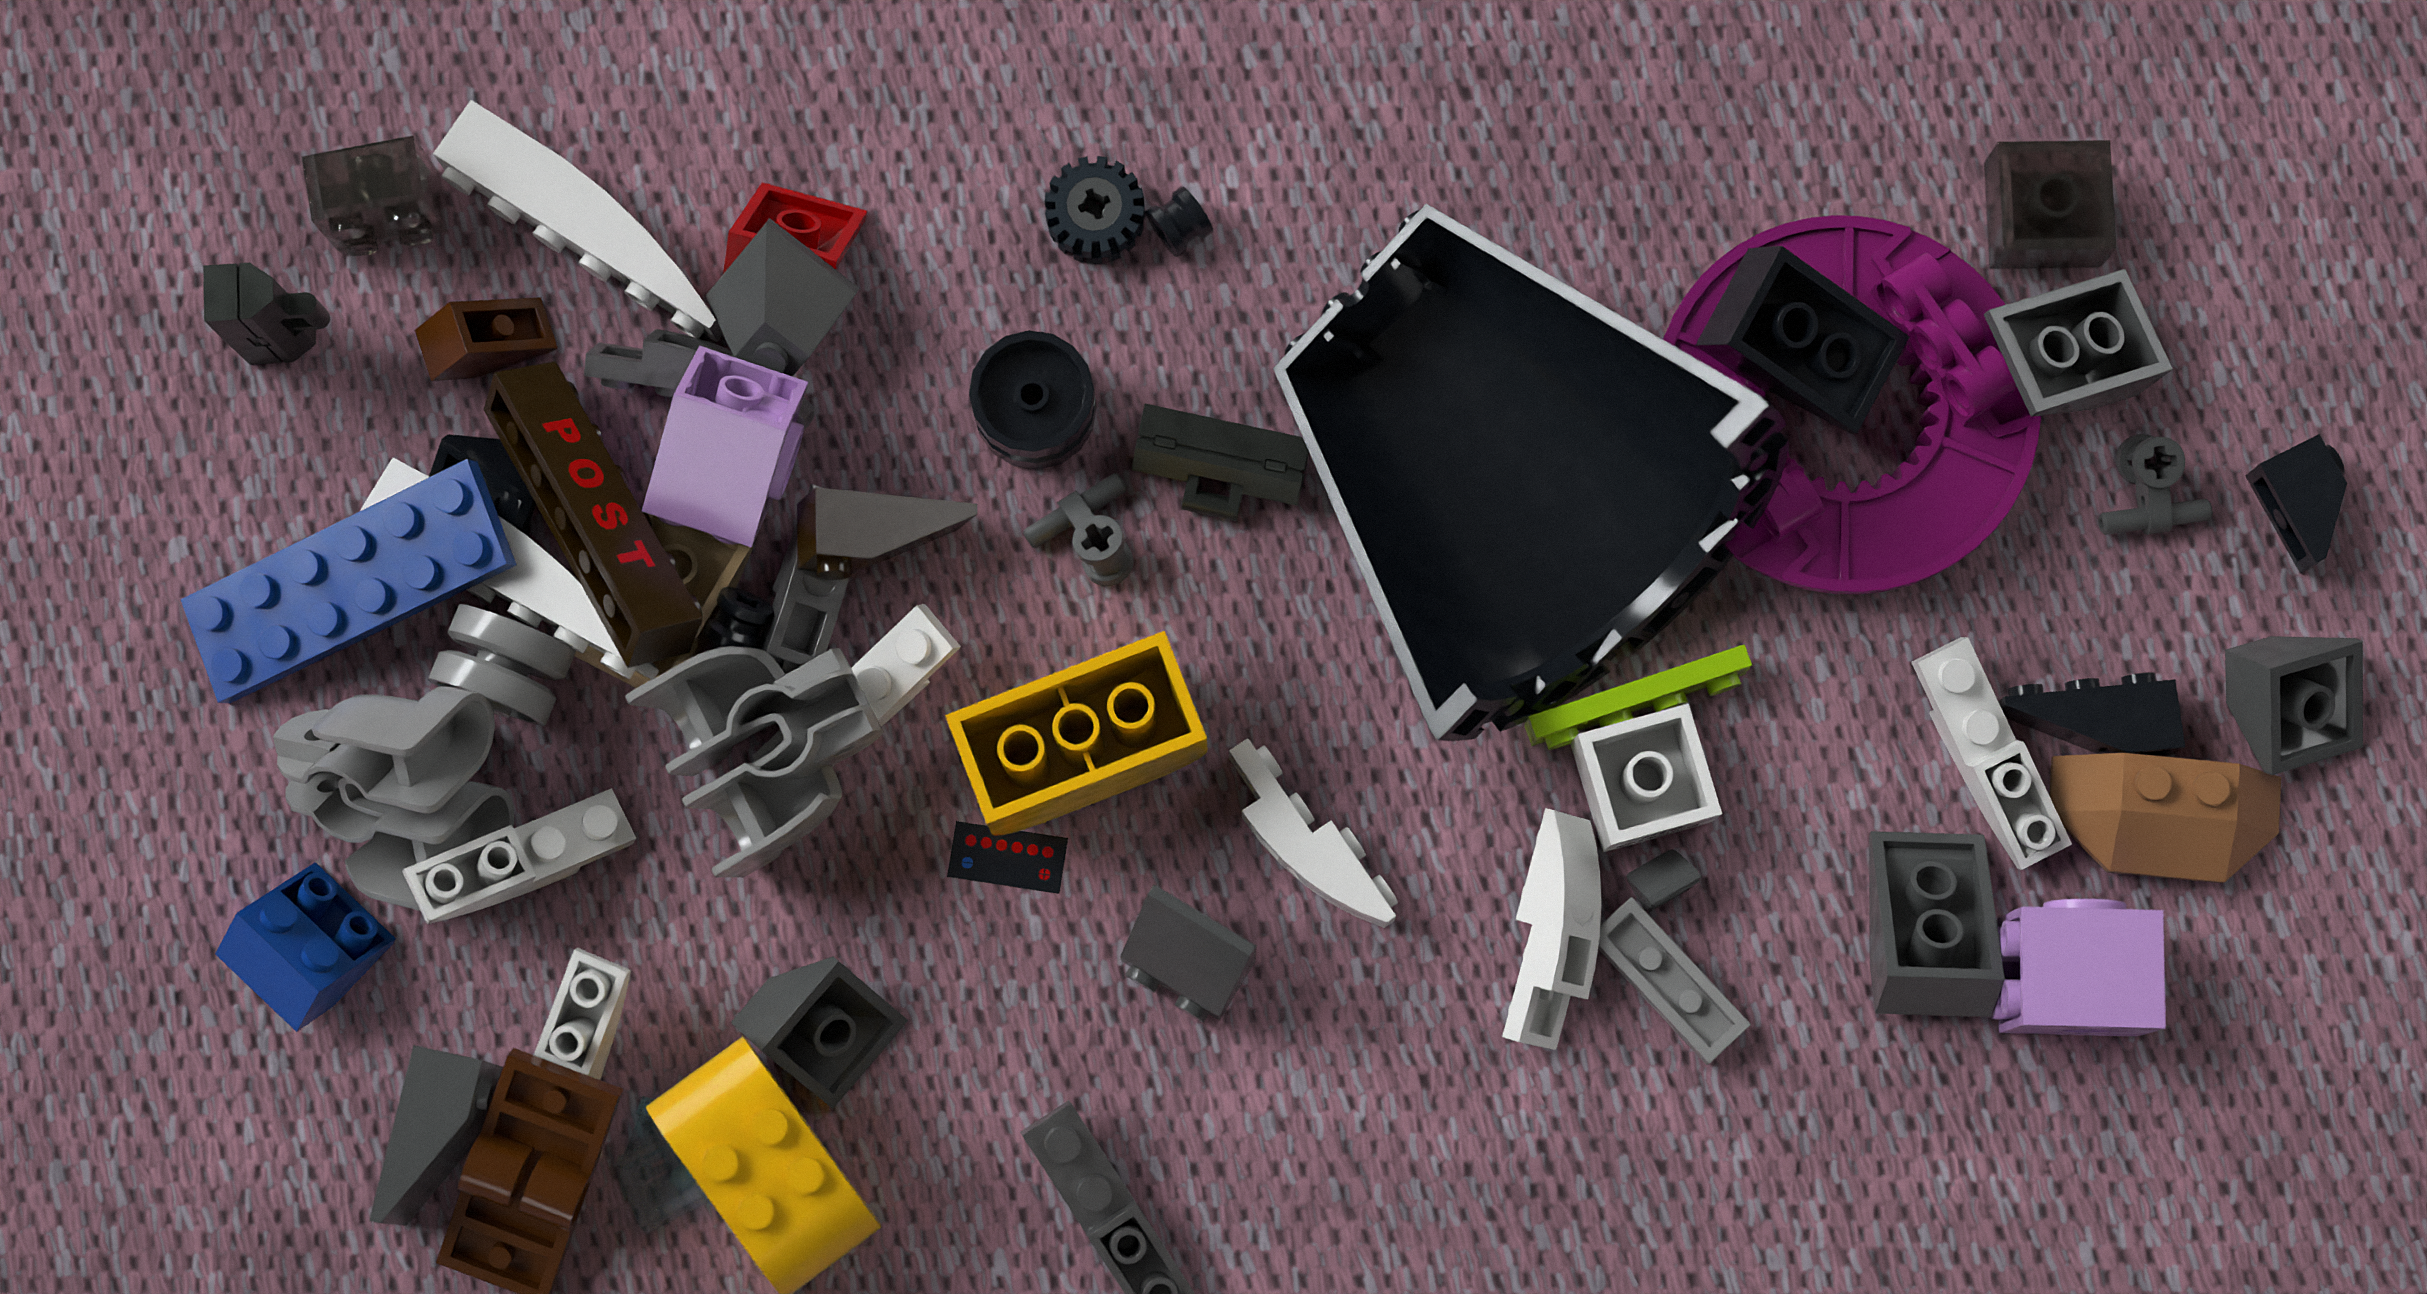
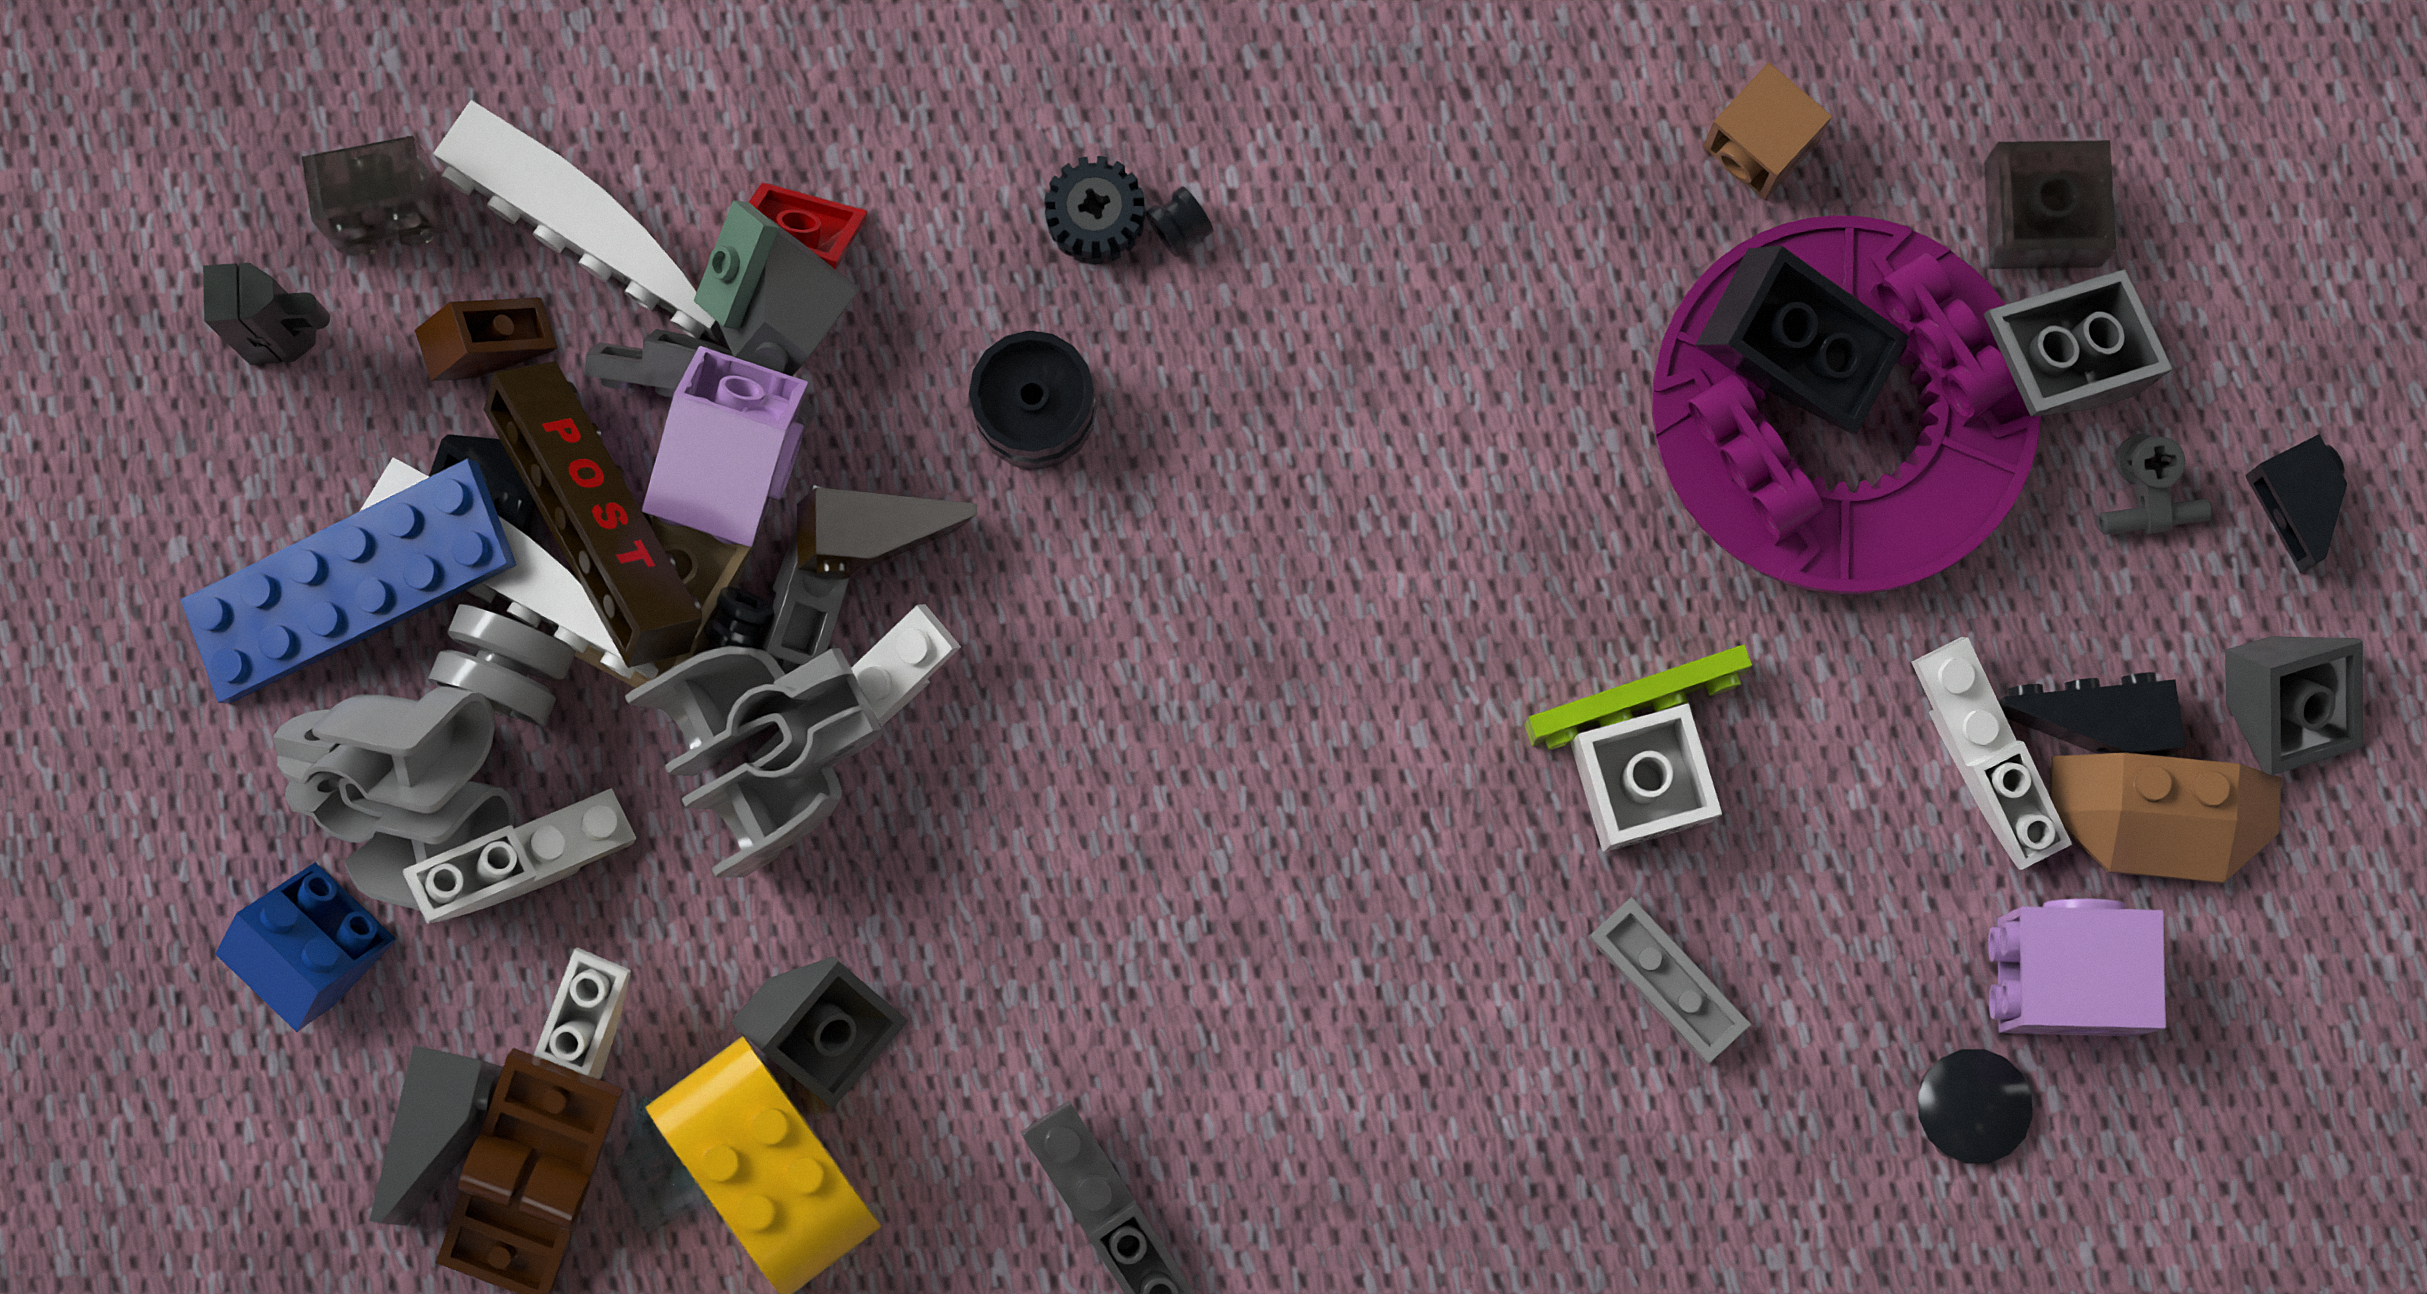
yellow brick [945,630,1208,836] -> none
black sticker [947,821,1068,894] -> none
dark grey piece [1023,473,1134,586] -> none
dark grey slope [1120,884,1256,1023] -> none
pearl dark grey piece [1132,403,1309,521] -> none
white slope [1229,738,1398,928] -> none
black cone [1273,204,1789,741] -> none
white slope [1502,808,1601,1050] -> none
dark grey slope [1626,849,1701,912] -> none
dark grey slope [1869,831,2005,1017] -> none
none -> sand green plate [694,200,779,329]
none -> medium nougat head [1703,62,1832,200]
none -> black dish [1918,1049,2033,1164]

